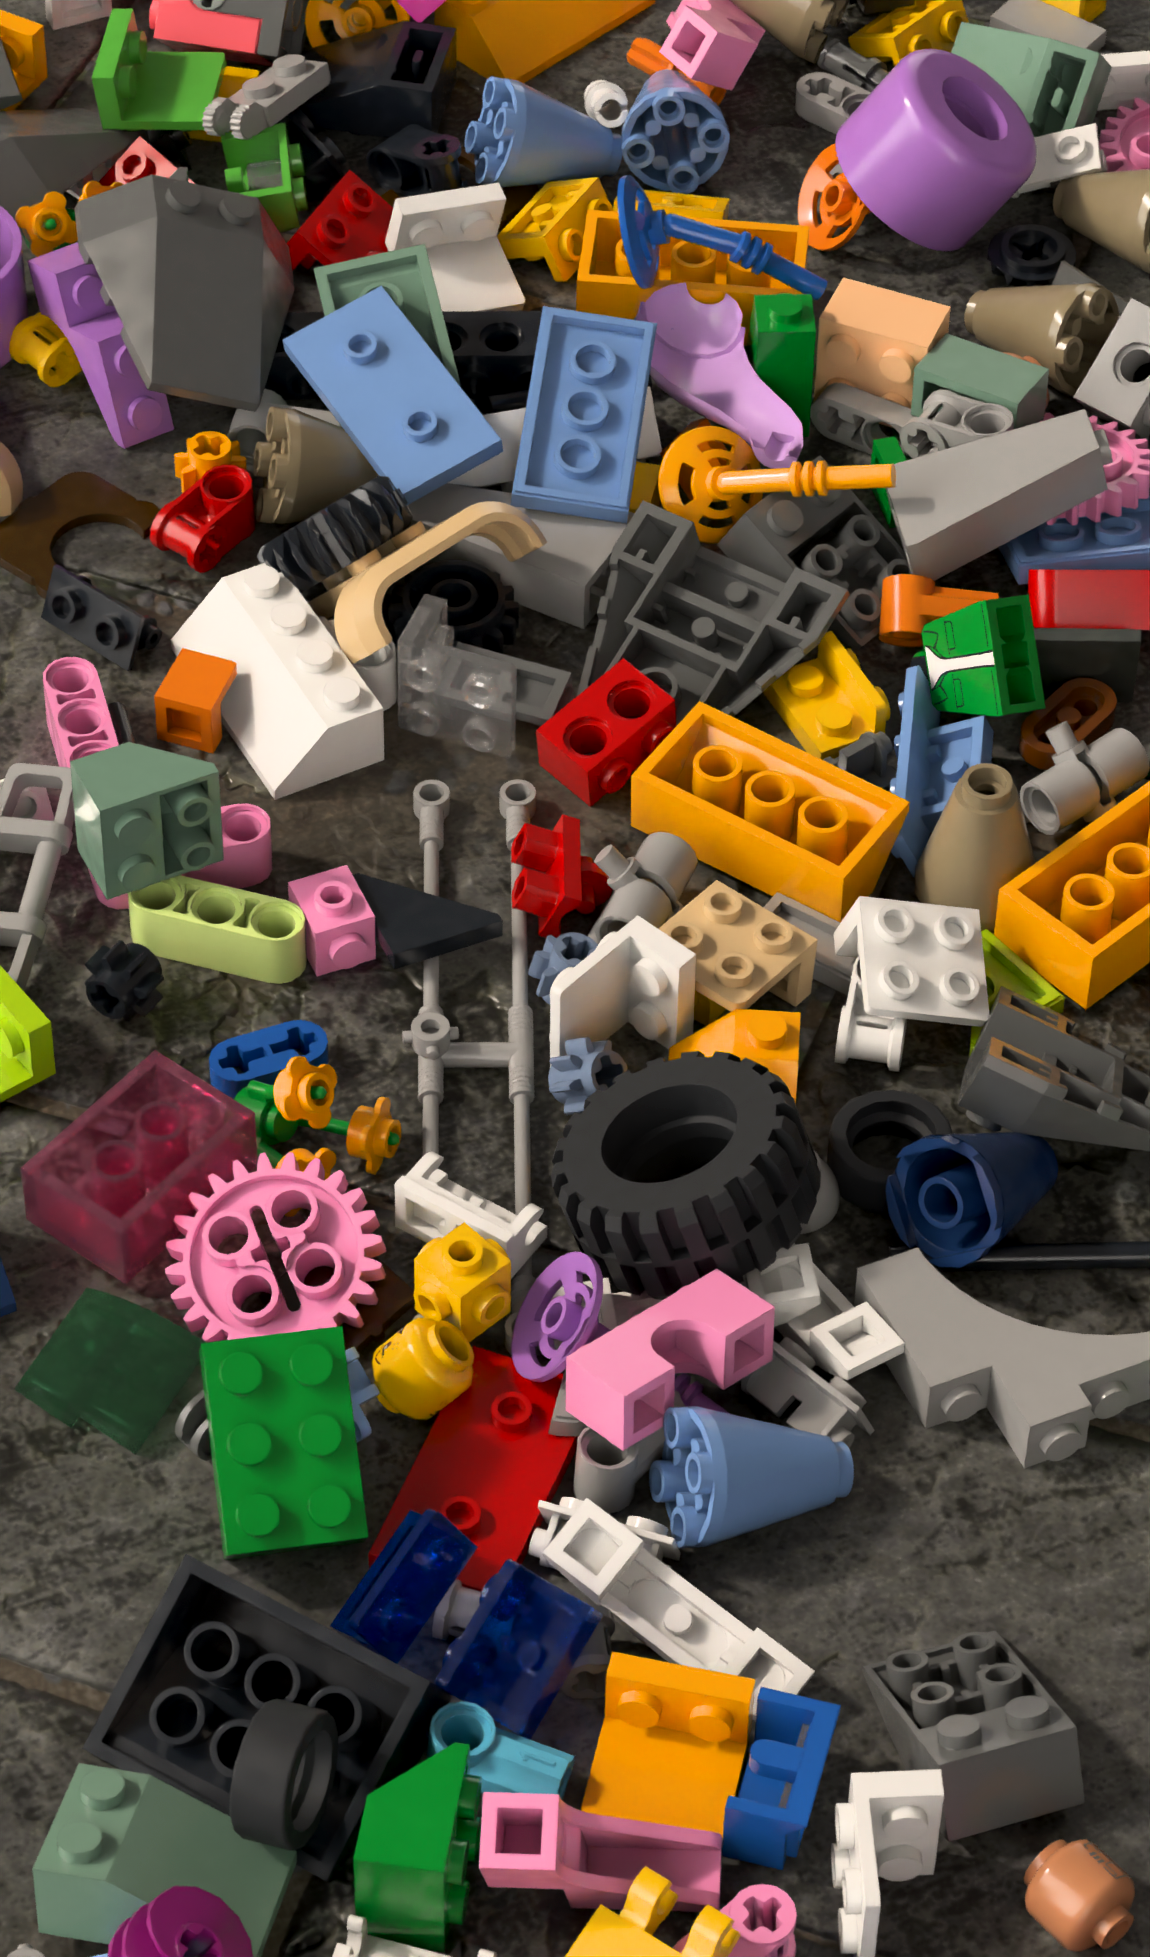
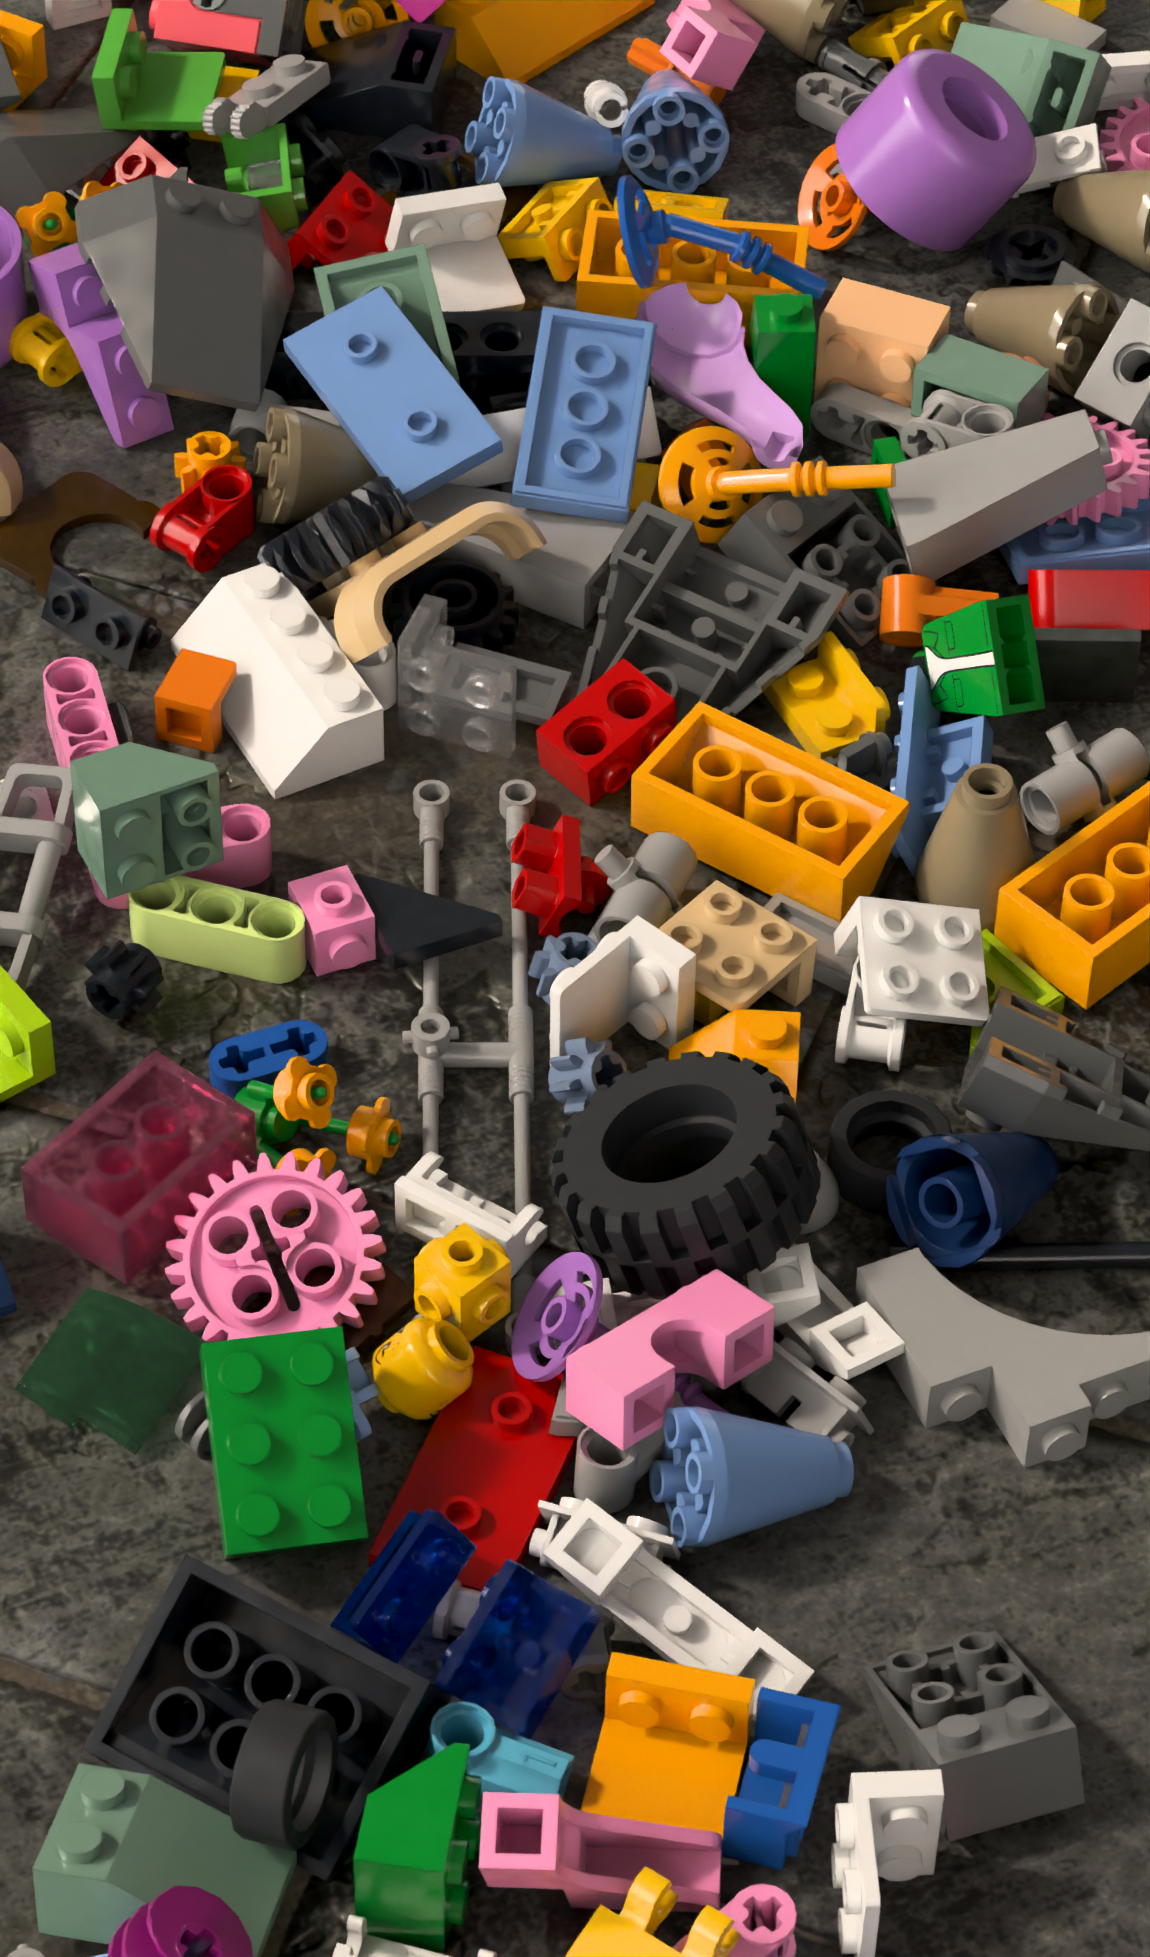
reddish brown plate [1019,678,1117,770] -> none
nougat head [1023,1839,1135,1952] -> none

